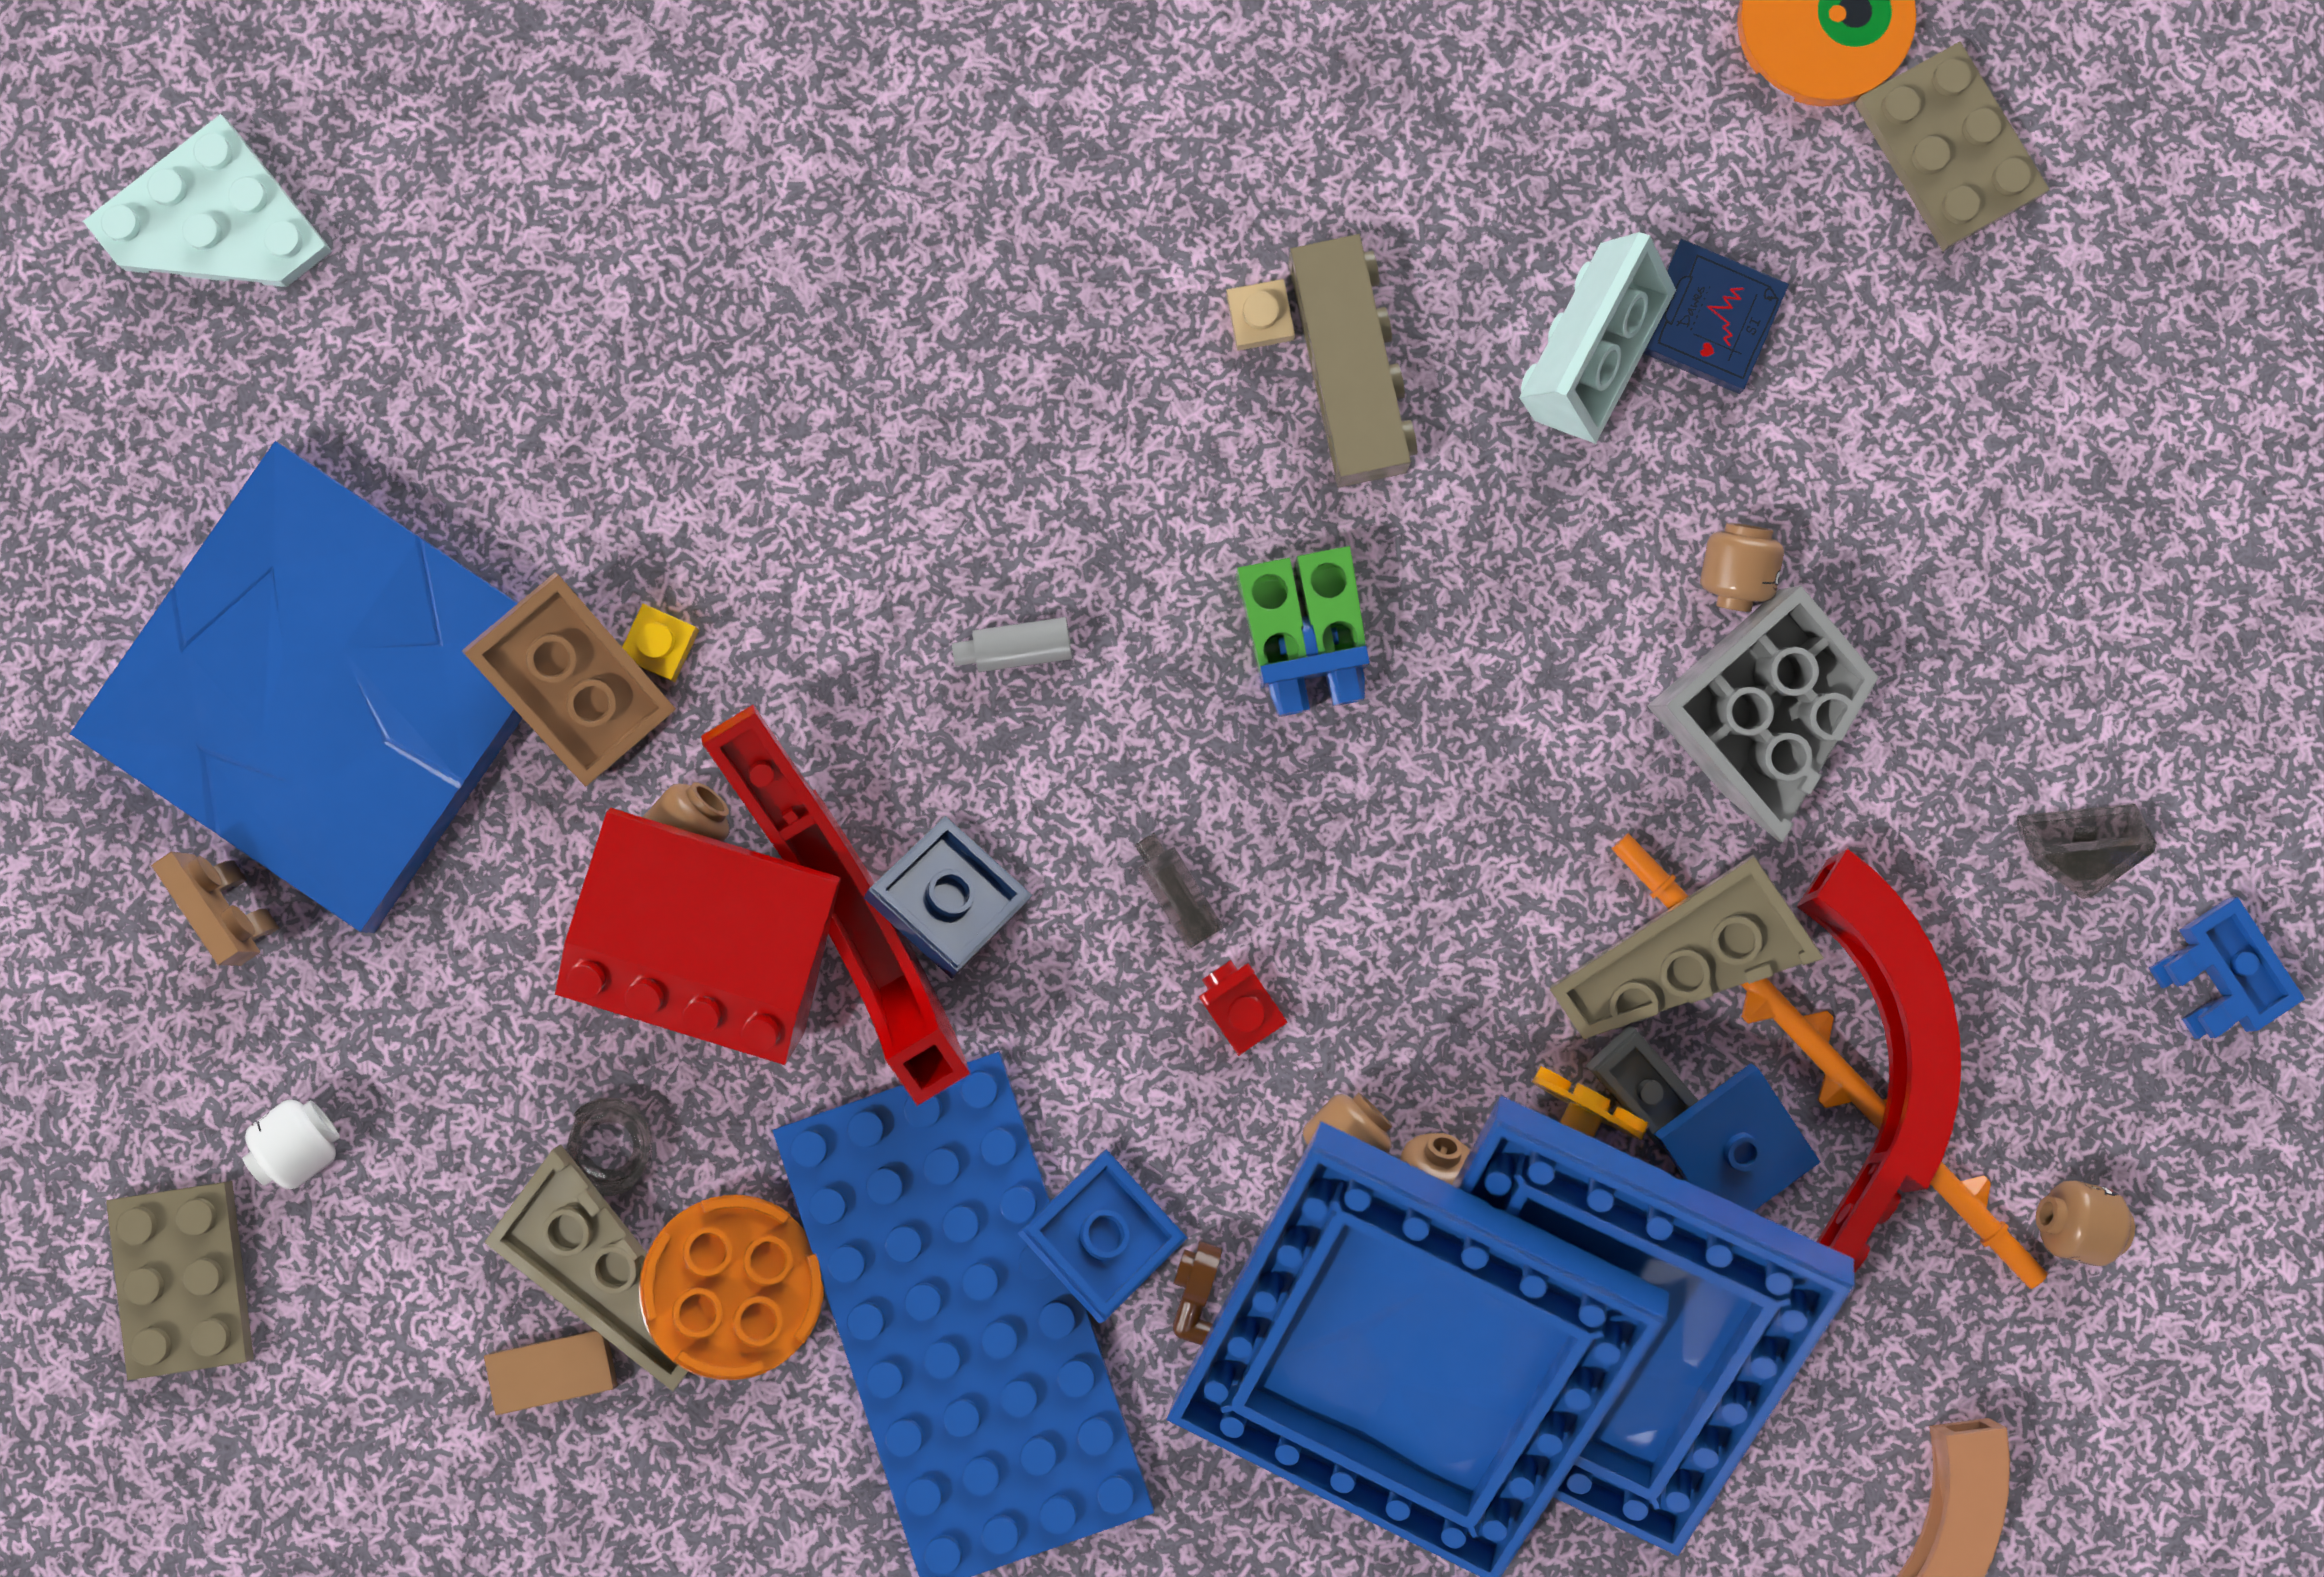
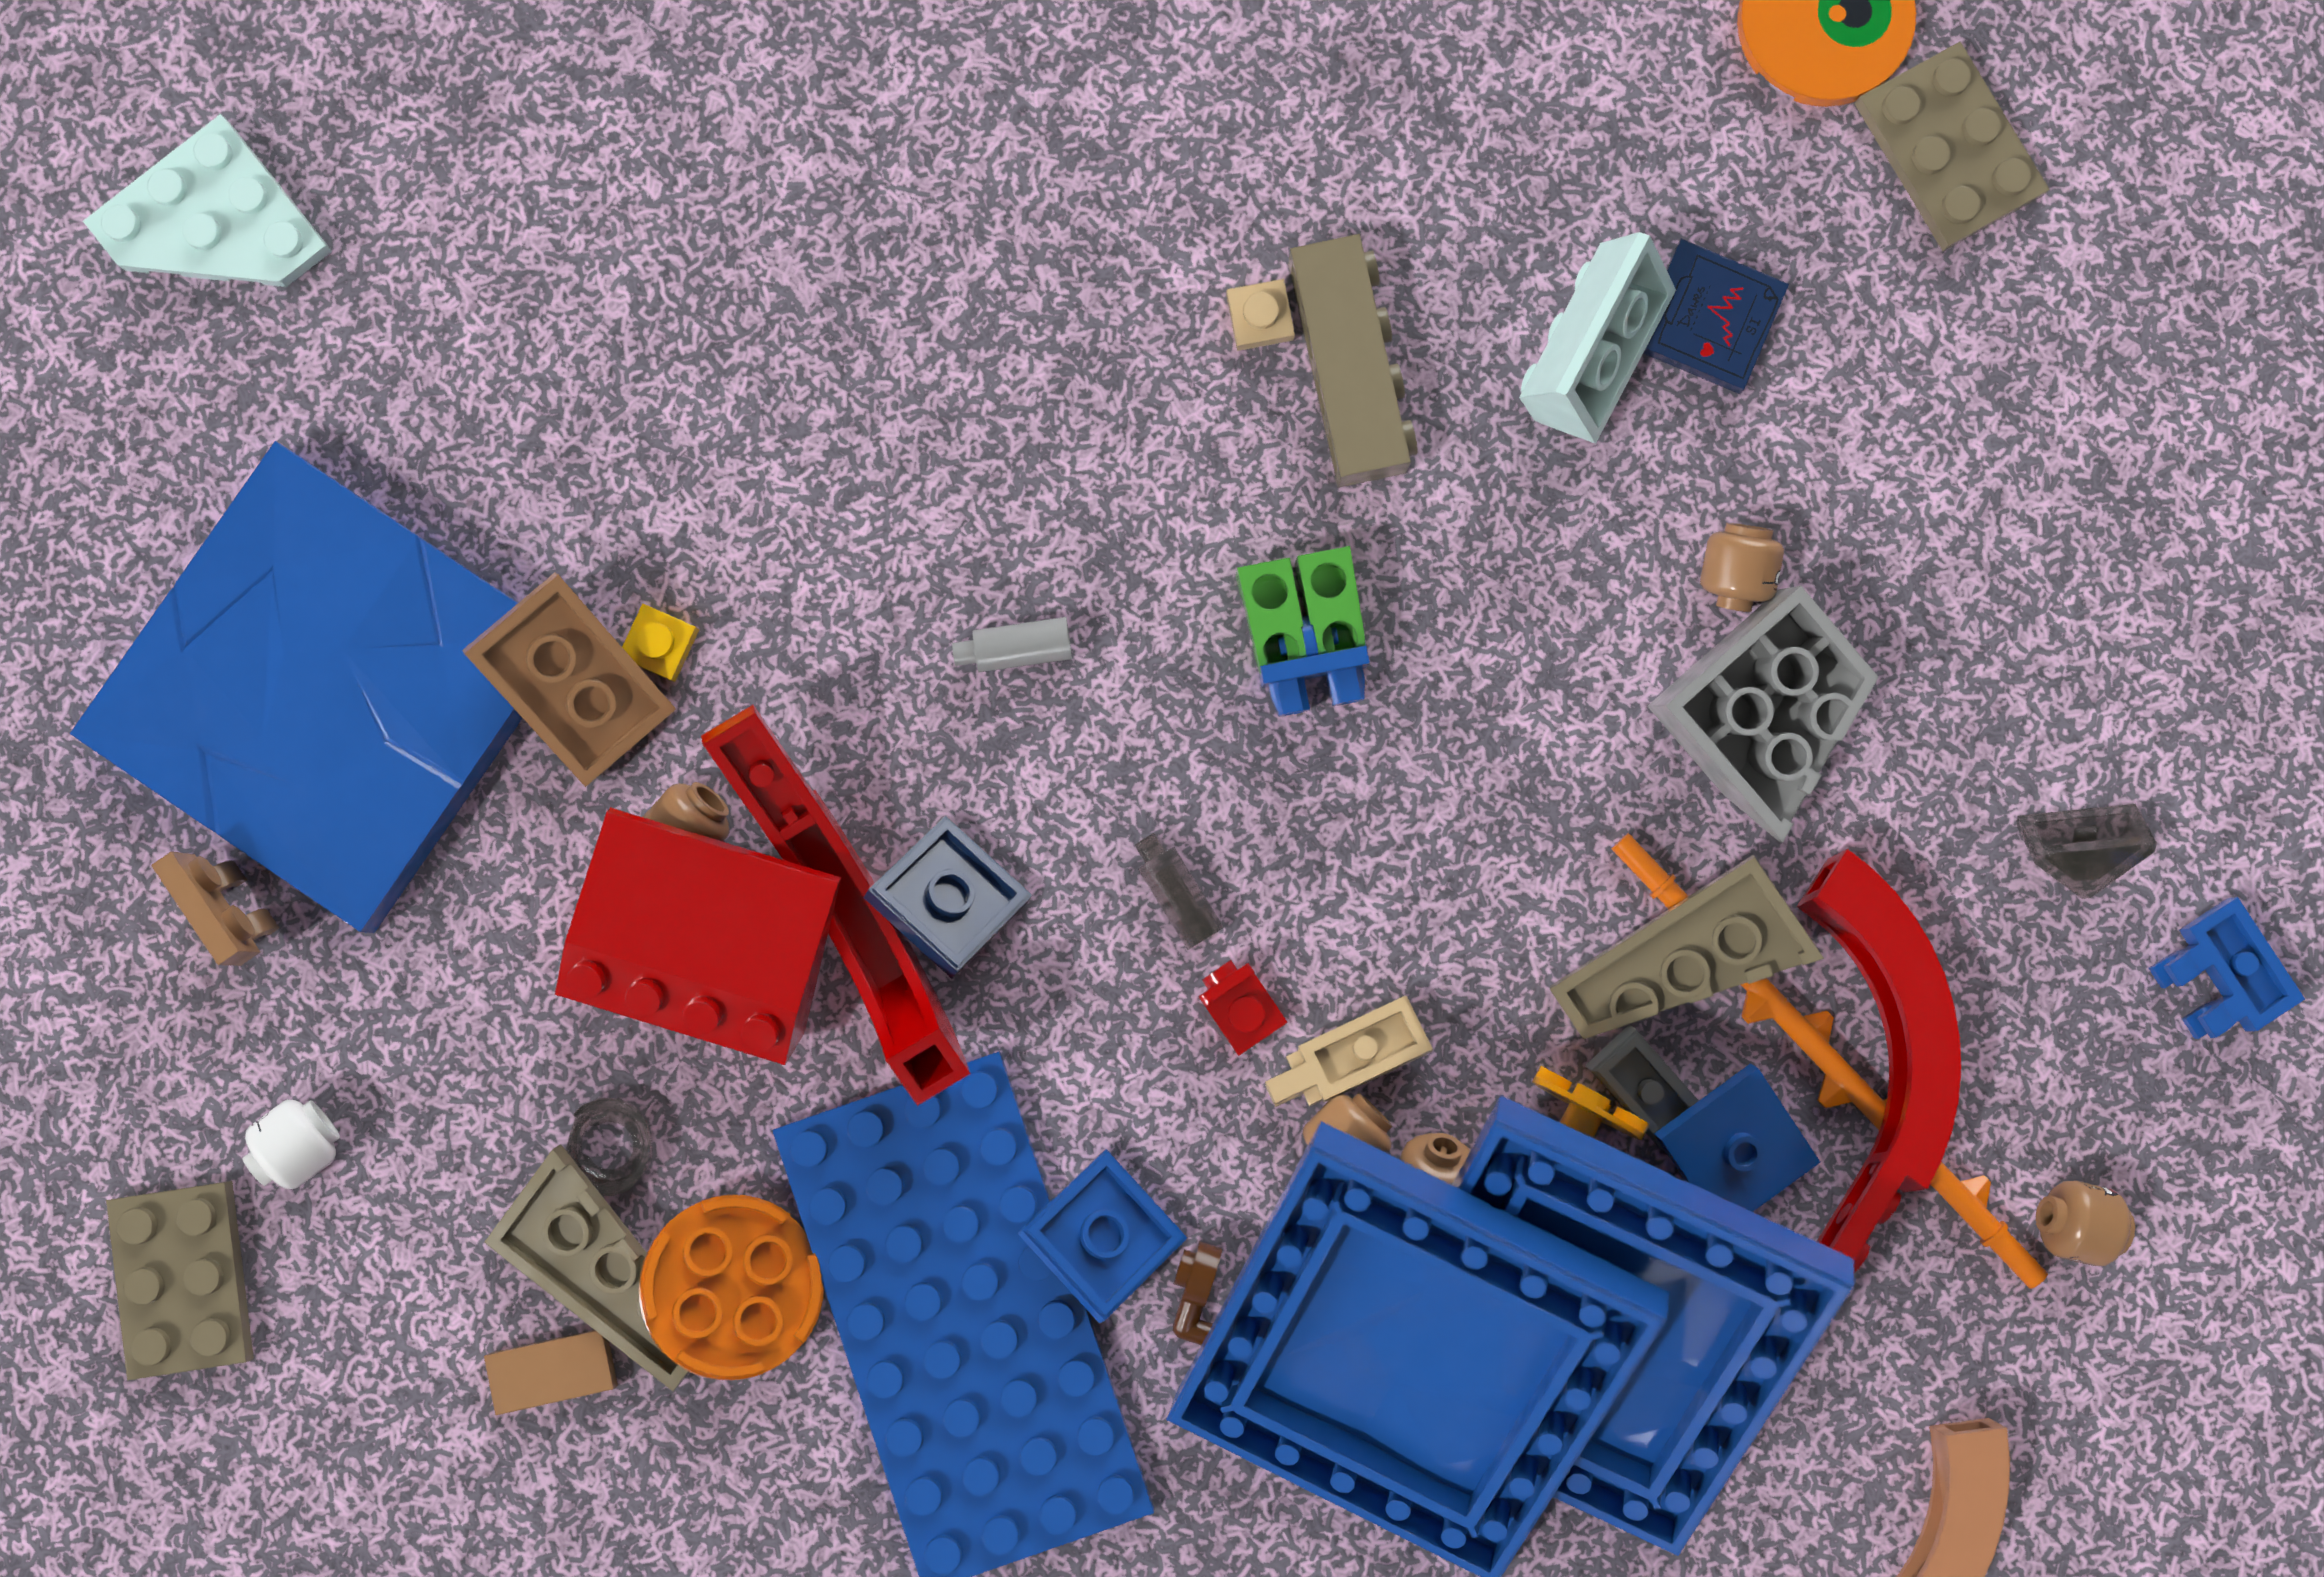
none -> tan hinge [1265,995,1433,1107]

